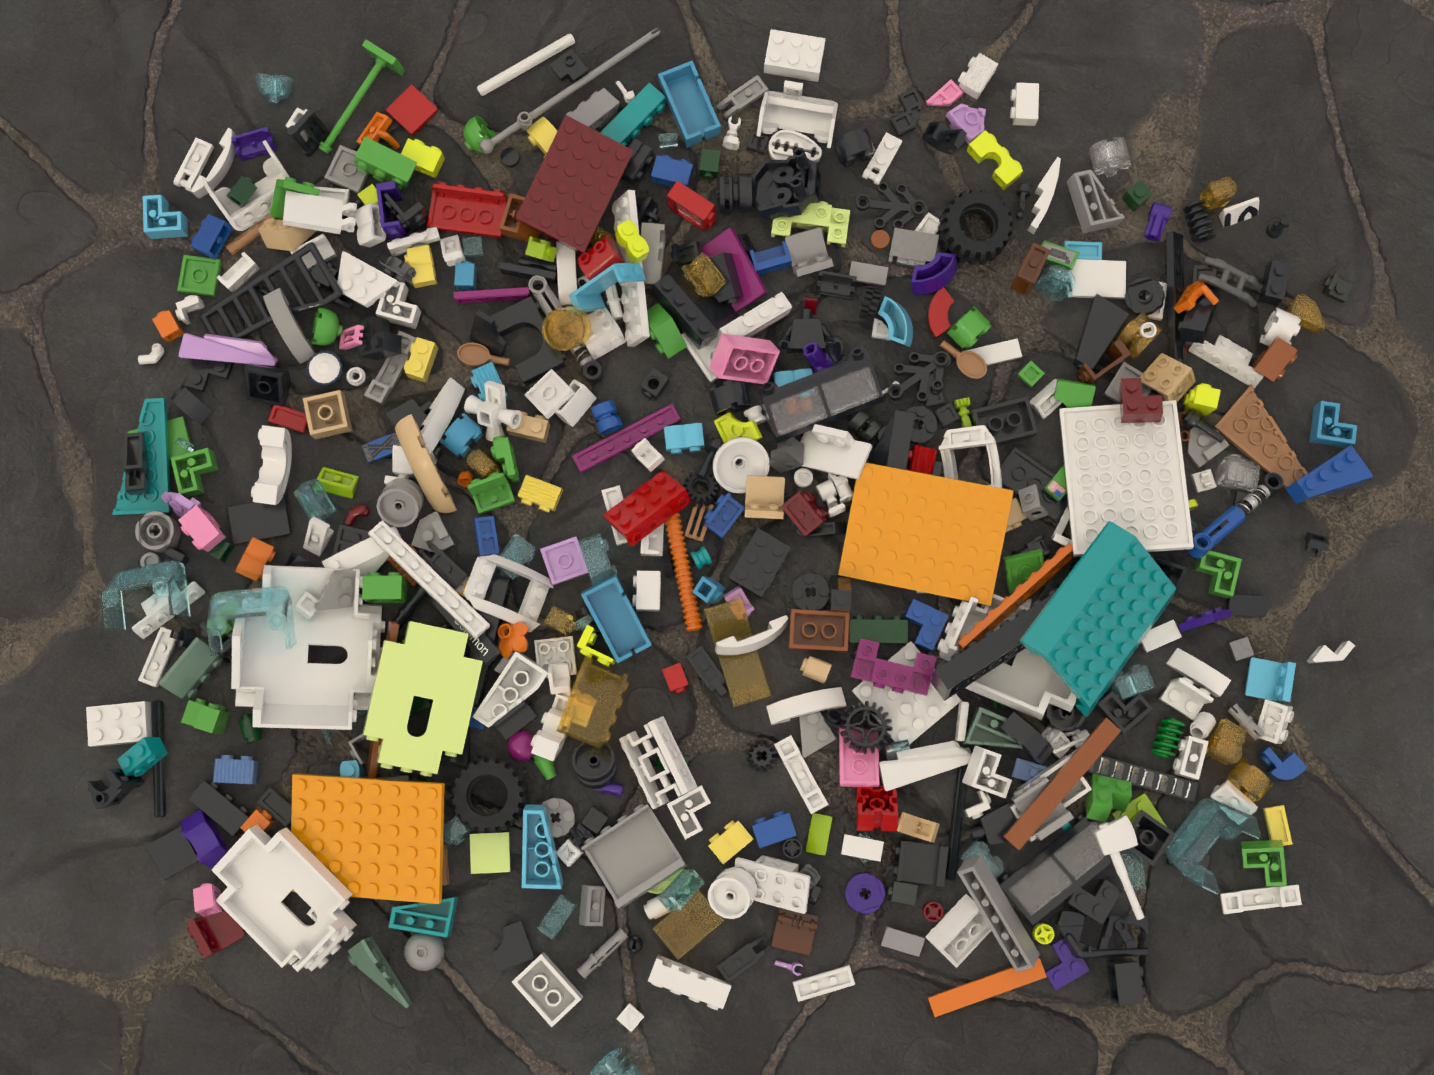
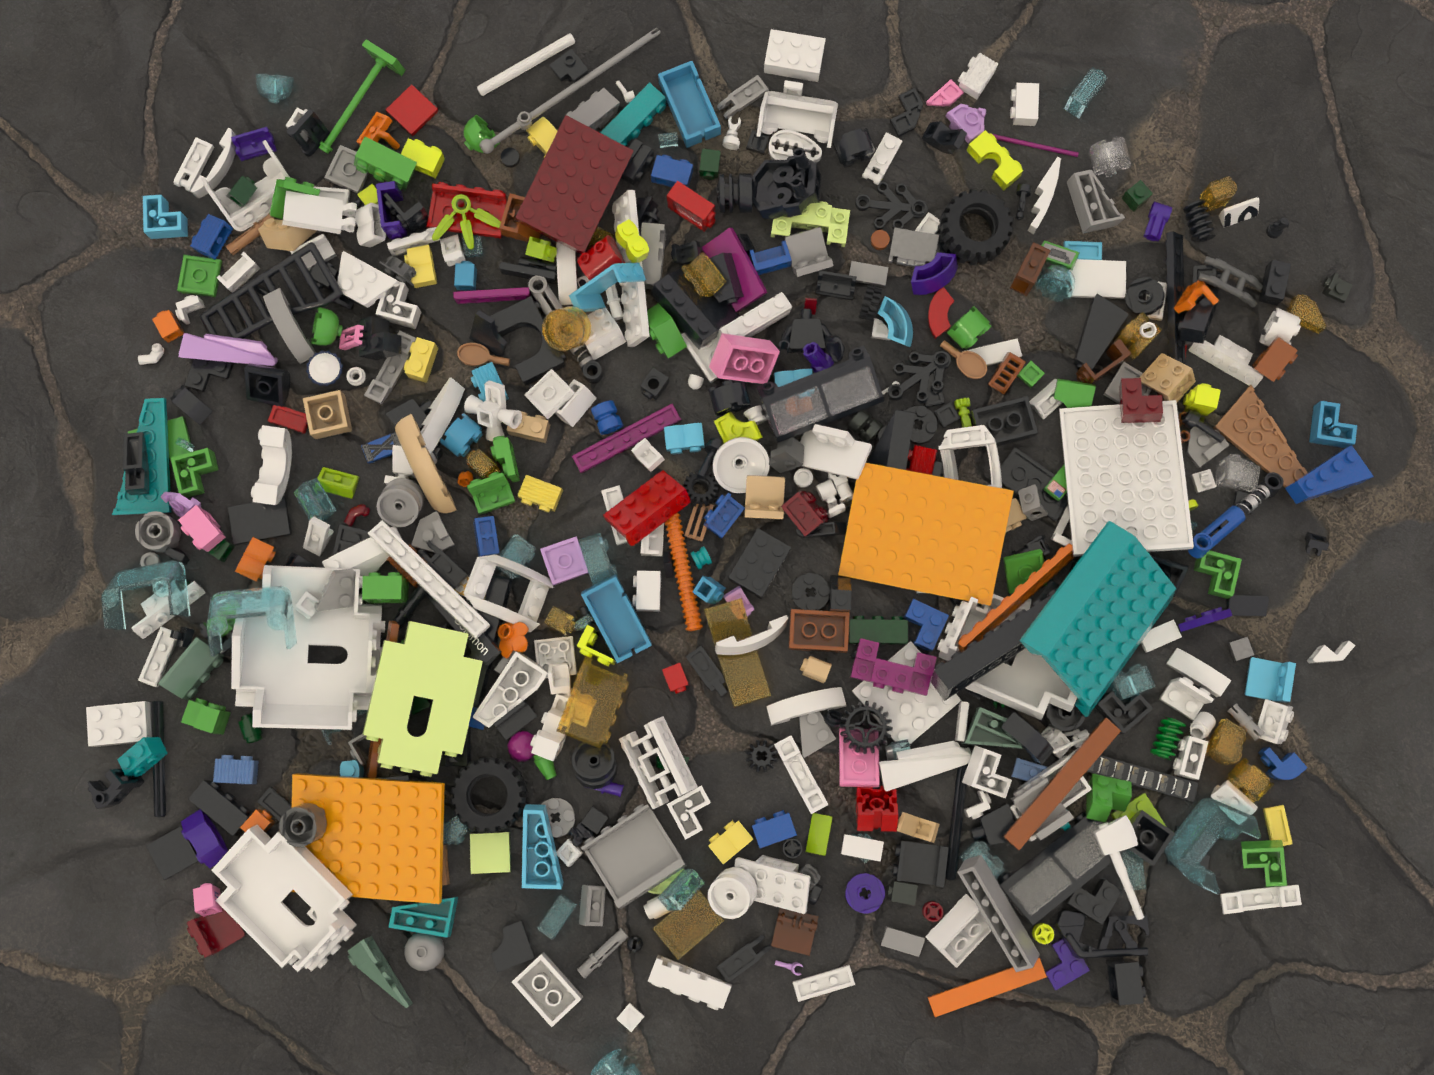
none -> dark grey brick [279,803,327,847]
none -> lime plant [432,194,501,250]
none -> white hinge [688,374,704,389]
none -> dark orange slope [988,352,1026,394]
none -> magenta axle [989,133,1079,157]
none -> clear light blue slope [1064,67,1108,119]

